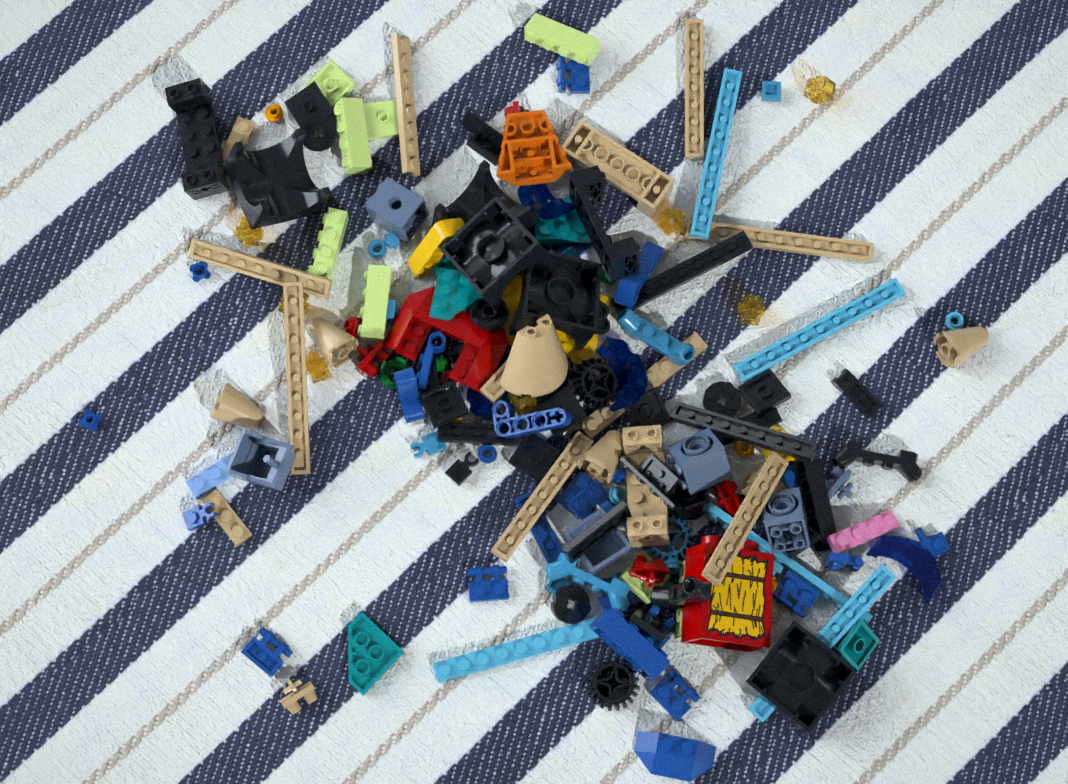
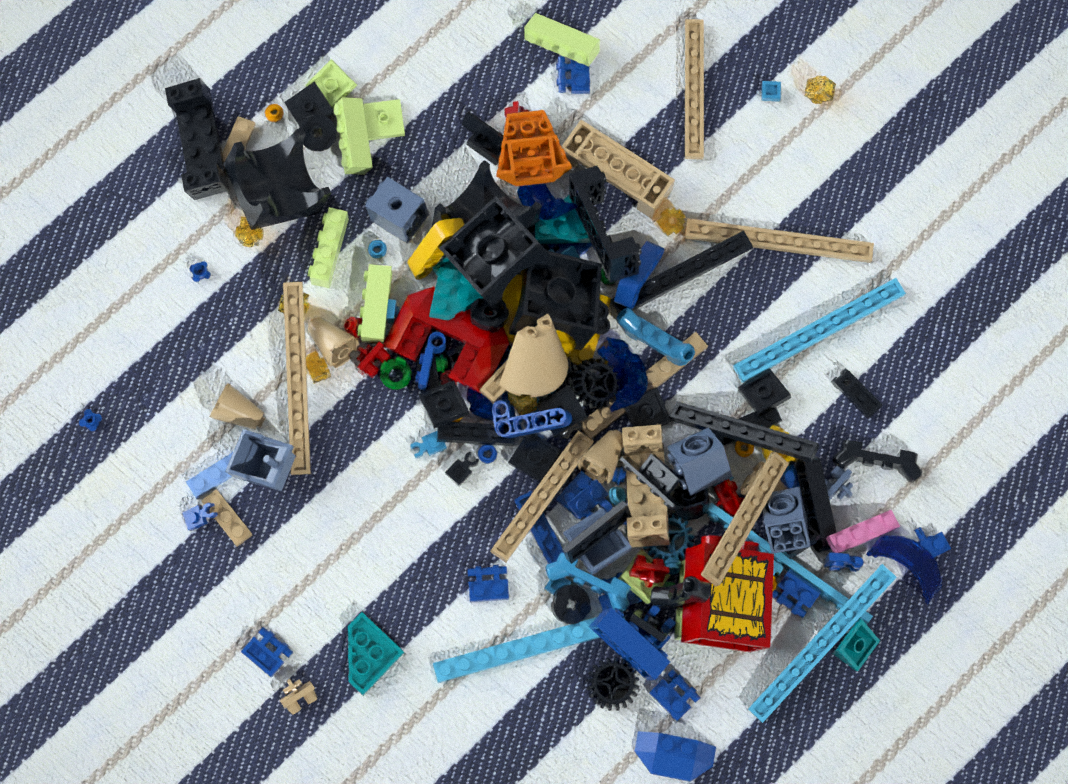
tan plate [188,238,333,299] -> none
dark azure plate [383,232,401,250] -> none
tan plate [391,33,420,177] -> none
blue beam [393,367,425,424] -> none
medium azure plate [689,68,742,240] -> none
black plate [702,382,741,417] -> none
clear yellow brick [737,295,765,326] -> none
black piece [741,620,858,739] -> none
tan cone [934,326,989,368] -> none
medium azure plate [945,312,964,330] -> none

